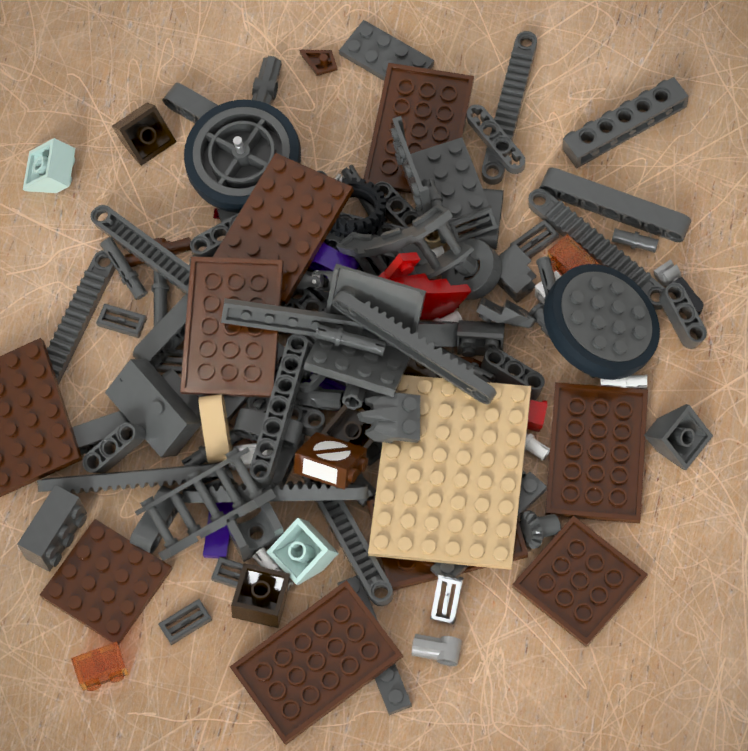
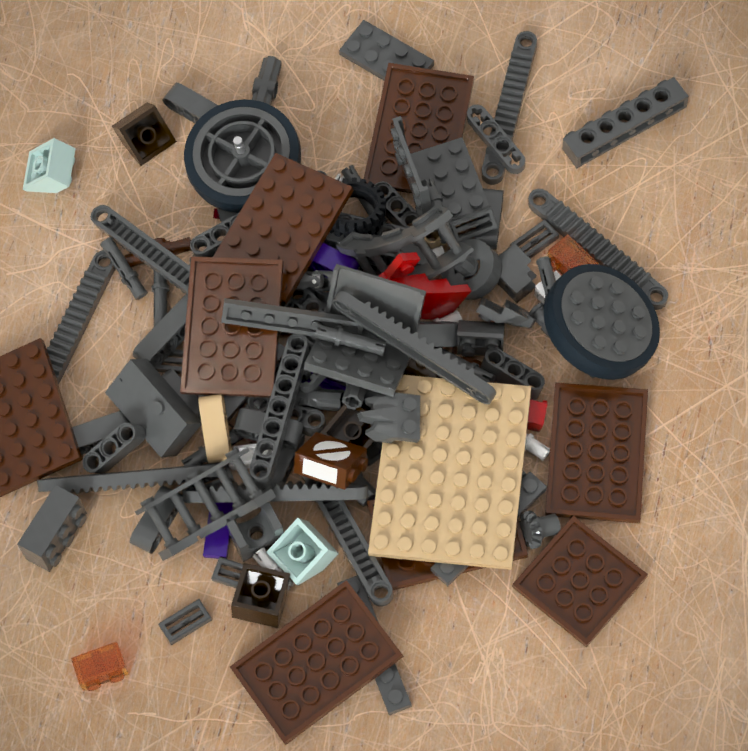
reddish brown plate [40,519,172,646] -> none
dark grey tile [96,303,147,338] -> none
reddish brown piece [300,49,338,76] -> none
light grey piece [411,634,462,666] -> none
tile [430,572,463,624] -> none
dark grey beam [539,168,691,242] -> none
white pin [601,375,647,389] -> none
dark grey pin [611,228,659,253] -> none
dark grey slope [644,404,713,470] -> none
piece [654,260,704,315] -> none
dark grey beam [659,282,707,349] -> none

